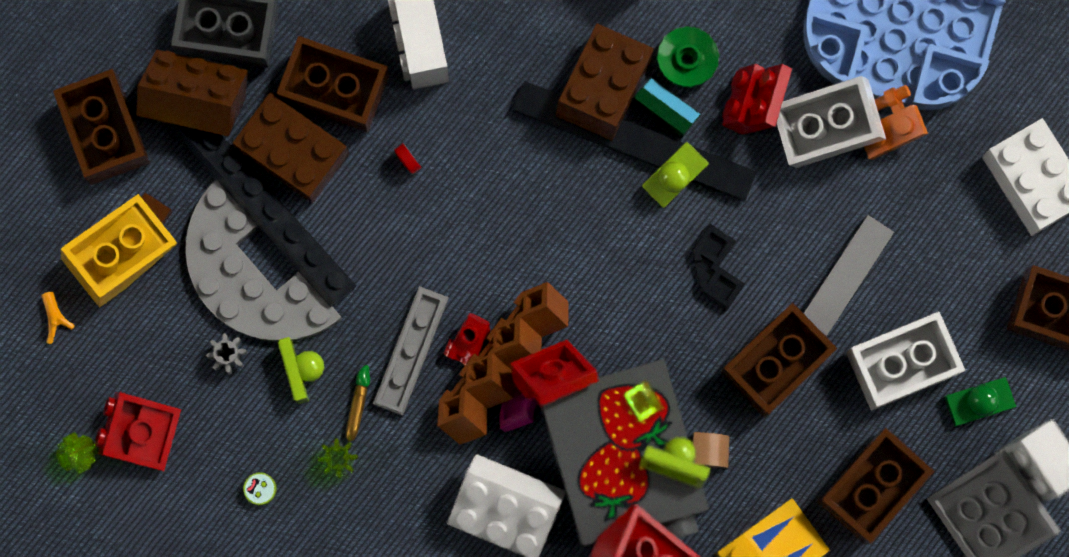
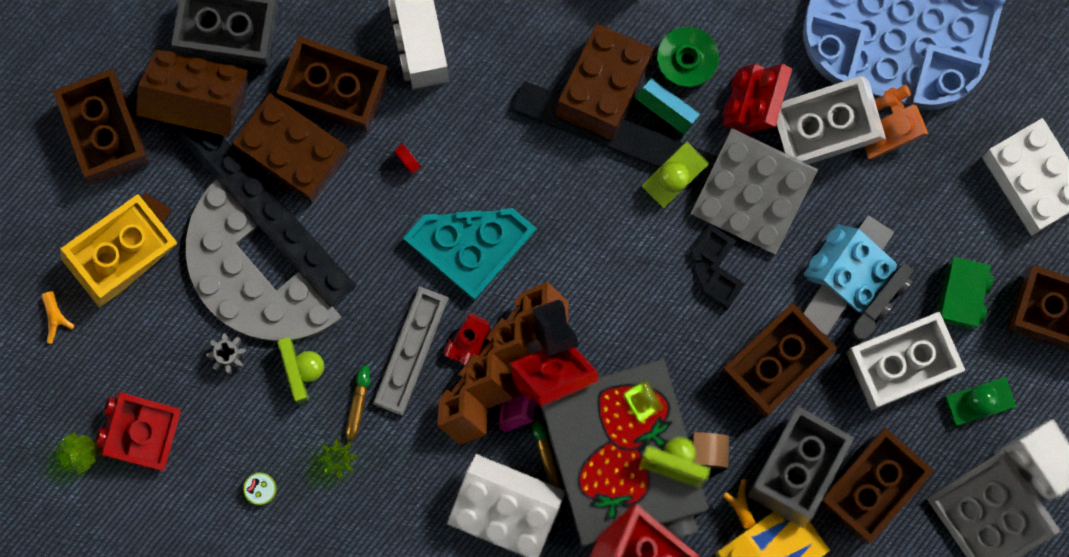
none -> teal plate [403,208,537,301]
none -> black panel [532,299,578,356]
none -> pearl gold piece [532,419,562,489]
none -> light grey plate [691,128,818,255]
none -> light orange bar [723,479,755,529]
none -> dark grey brick [747,406,854,528]
none -> medium azure bracket [803,224,897,314]
none -> dark grey hinge [849,263,914,342]
none -> green brick [937,257,994,331]

